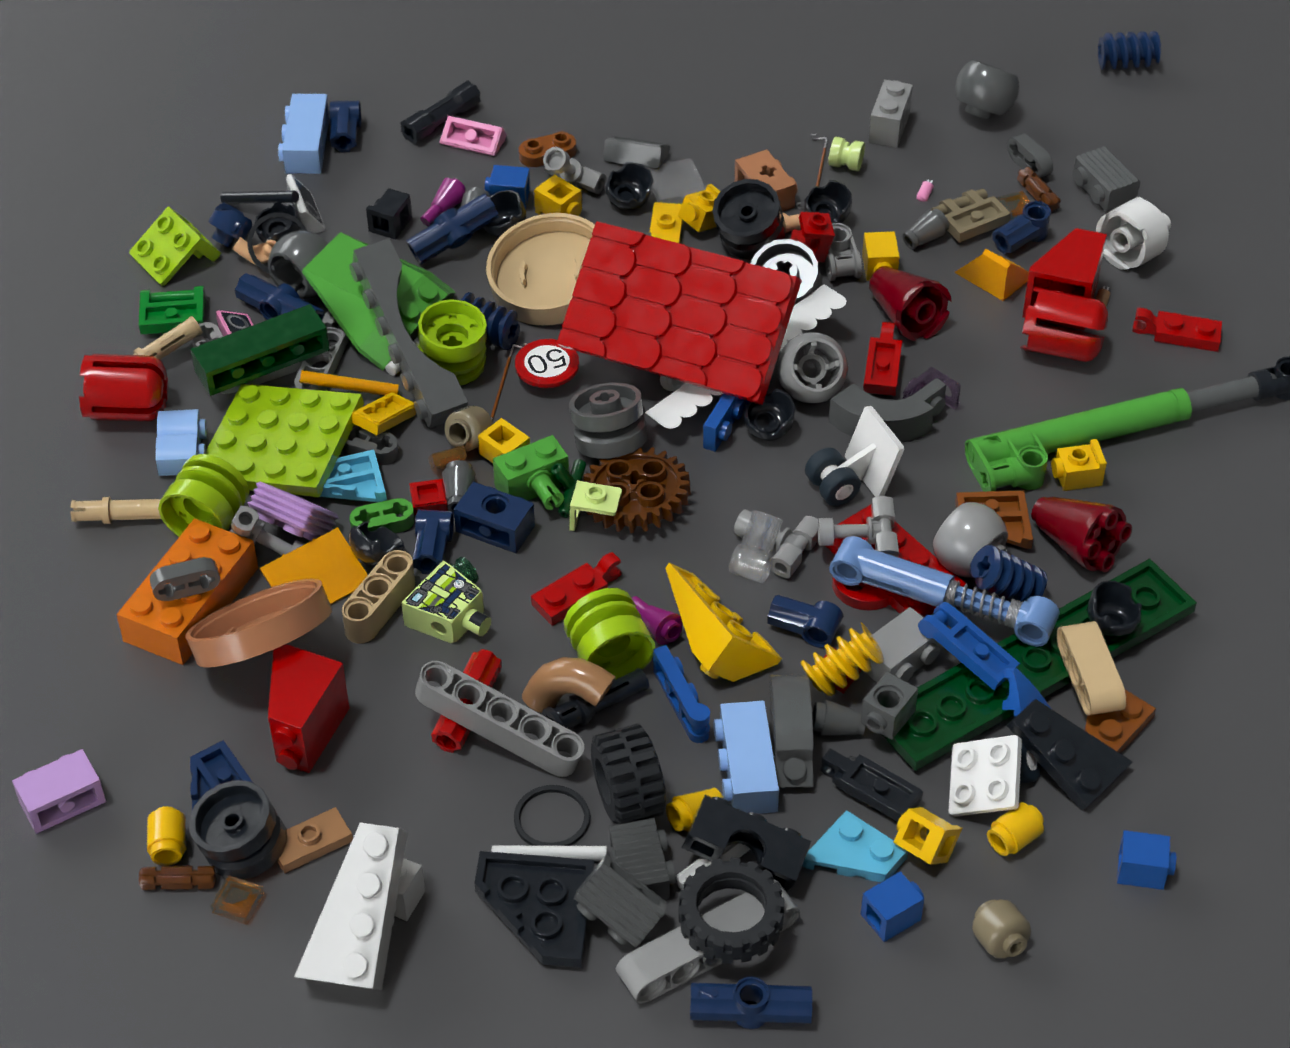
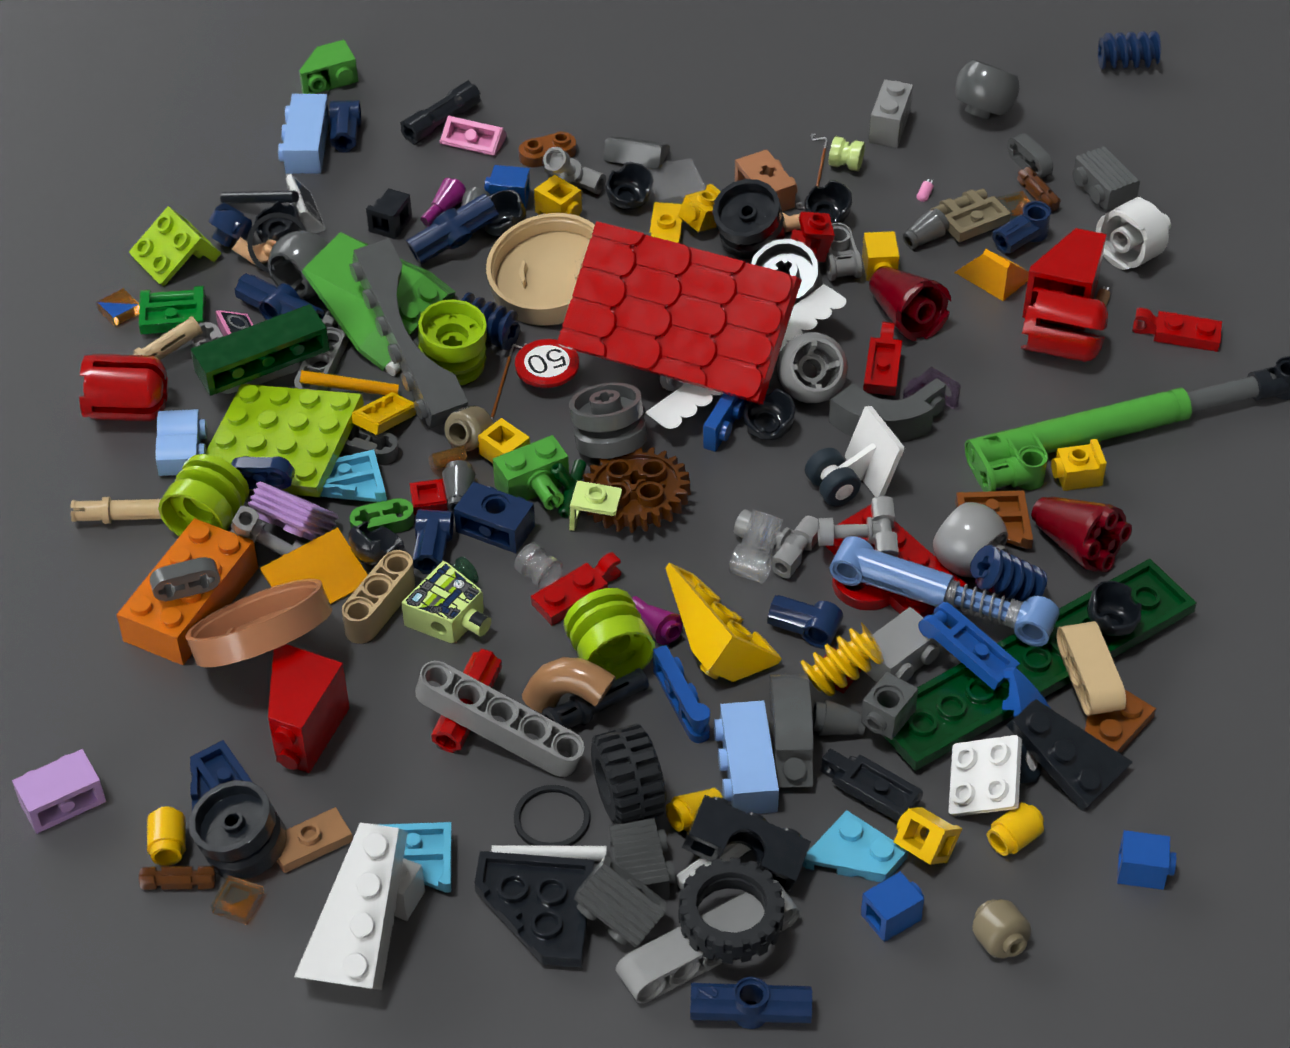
none -> clear orange tile [96,288,140,326]
none -> dark blue plate [231,456,295,489]
none -> bright green slope [299,39,358,94]
none -> medium azure wing [381,822,452,893]
none -> clear wheel [514,542,563,590]

